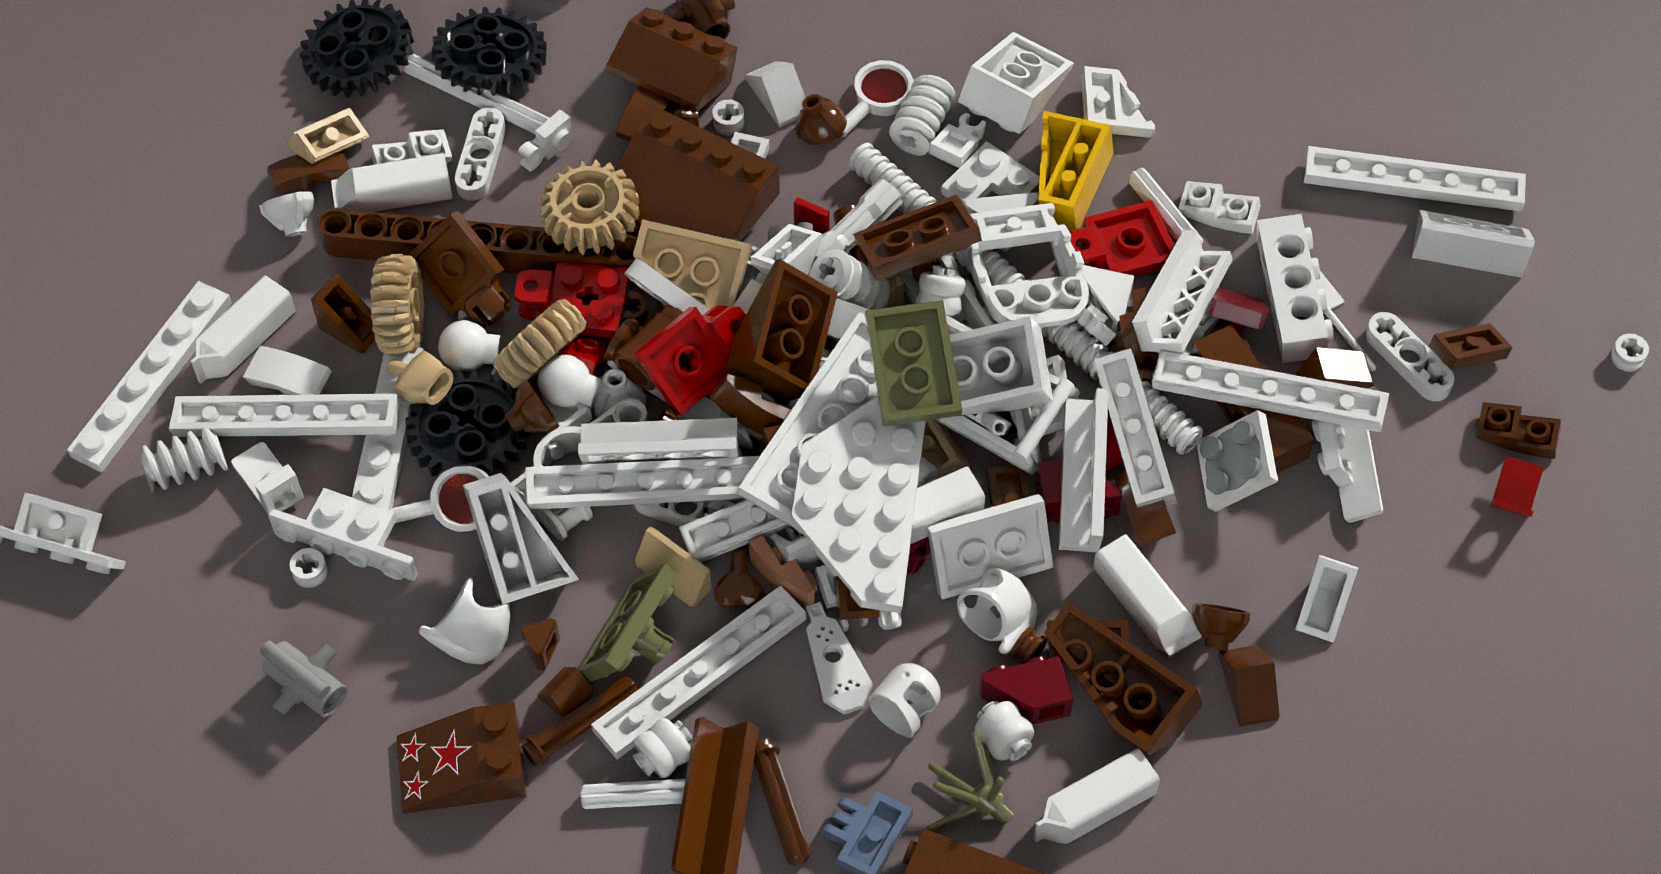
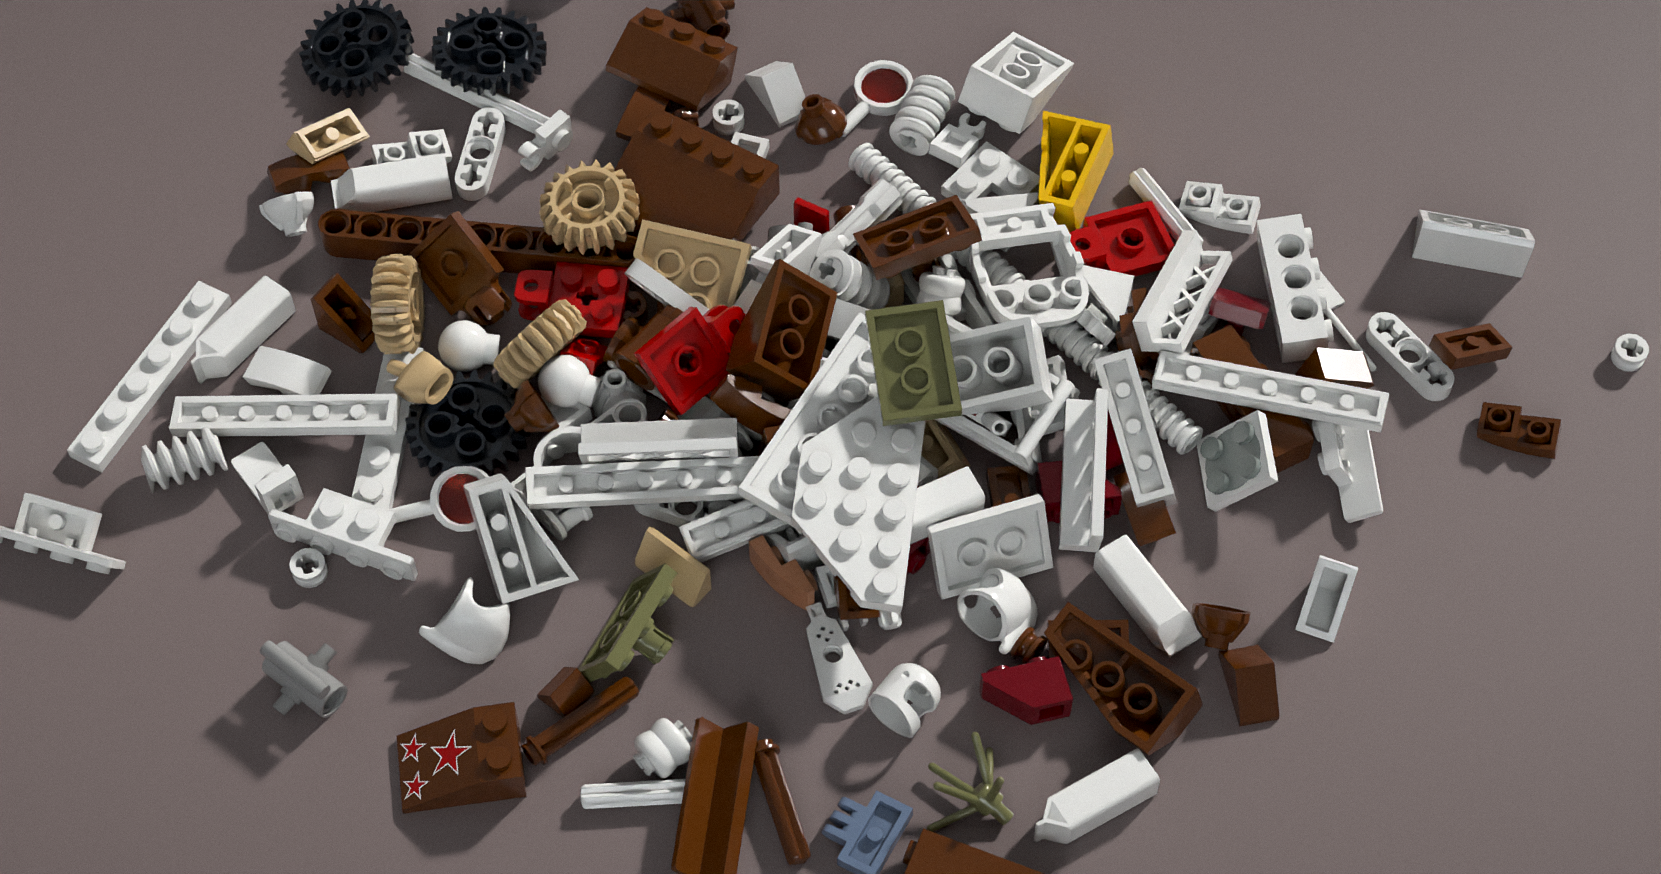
reddish brown slope [520,618,560,671] -> none
white plate [591,585,806,760] -> none
reddish brown rock [714,550,765,609] -> none
white piece [974,701,1034,761] -> none
white wing [1081,66,1155,138] -> none
white plate [1304,146,1526,212] -> none
red bracket [1490,456,1544,517] -> none

